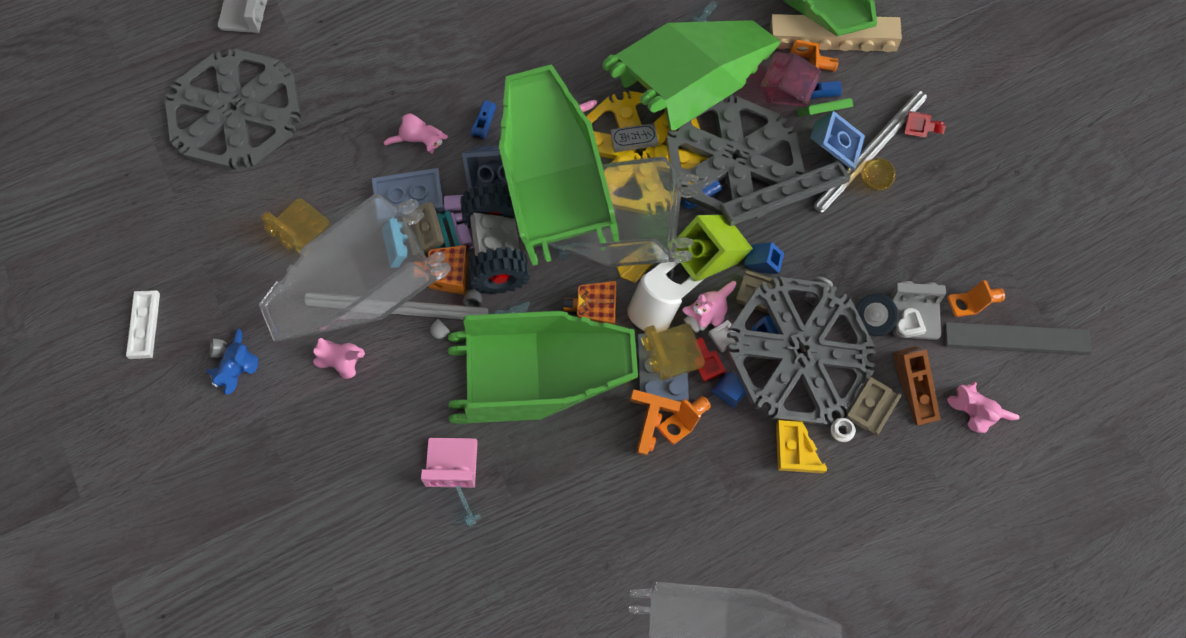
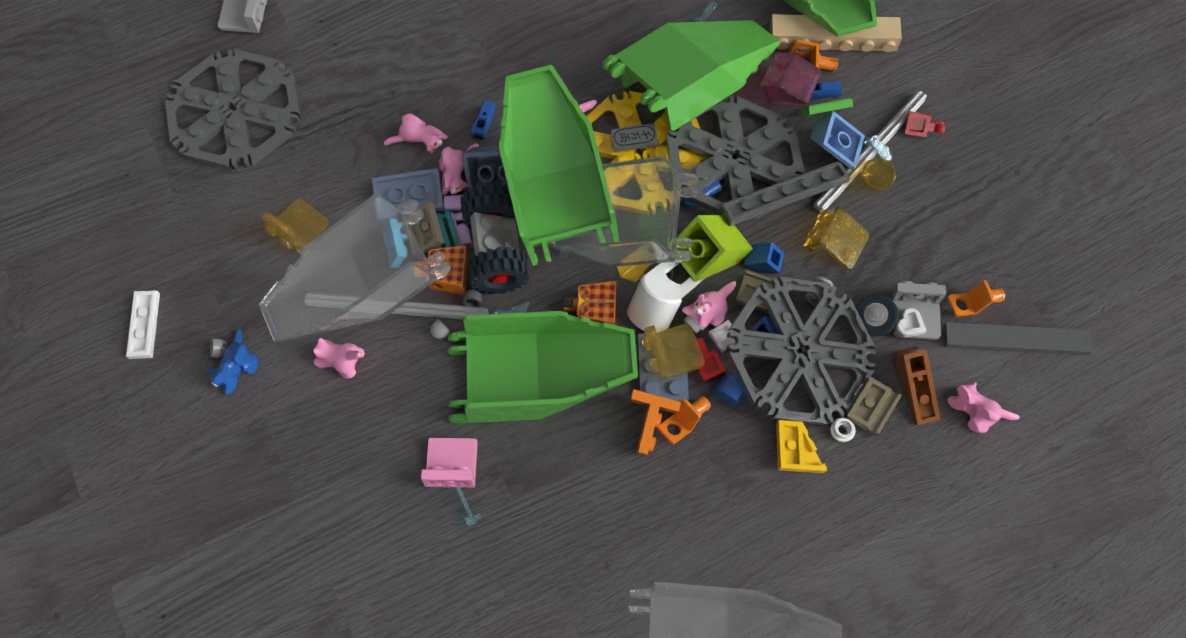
none -> bright pink animal [439,143,479,197]
none -> clear yellow bracket [803,206,869,269]
none -> clear light blue piece [865,135,892,167]

